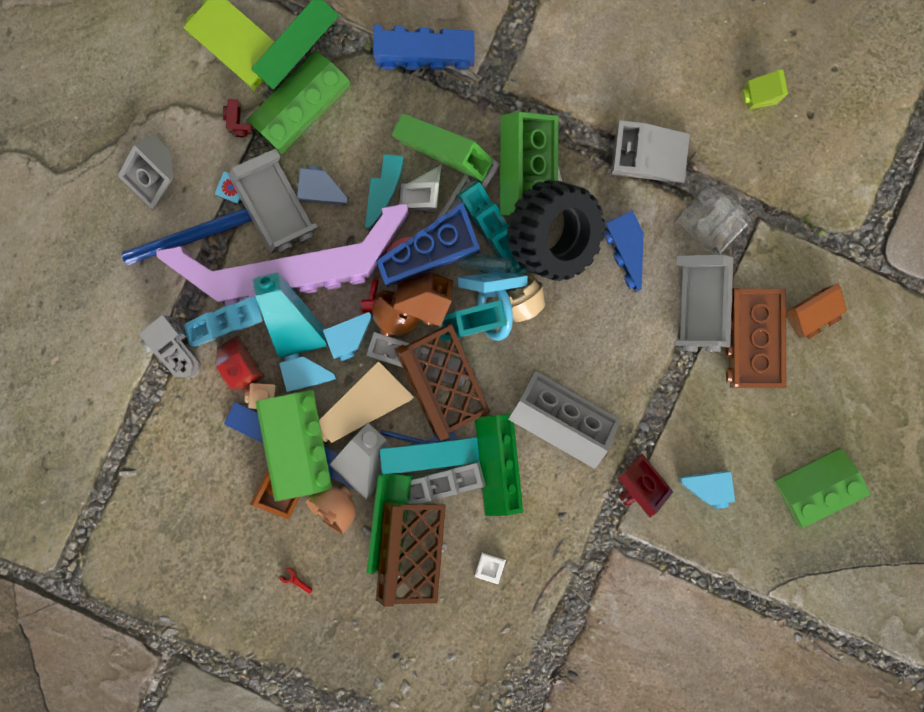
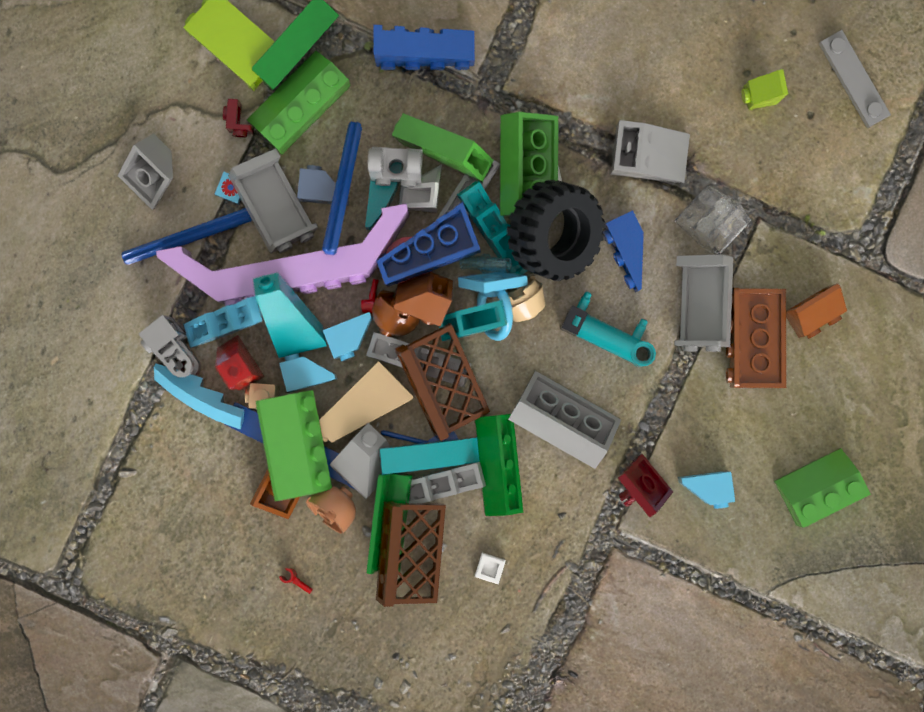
none -> medium azure slope [154,363,244,429]
none -> blue axle [322,121,362,255]
none -> light grey brick [368,147,423,187]
none -> teal piece [560,291,656,367]
none -> light grey plate [819,30,891,128]

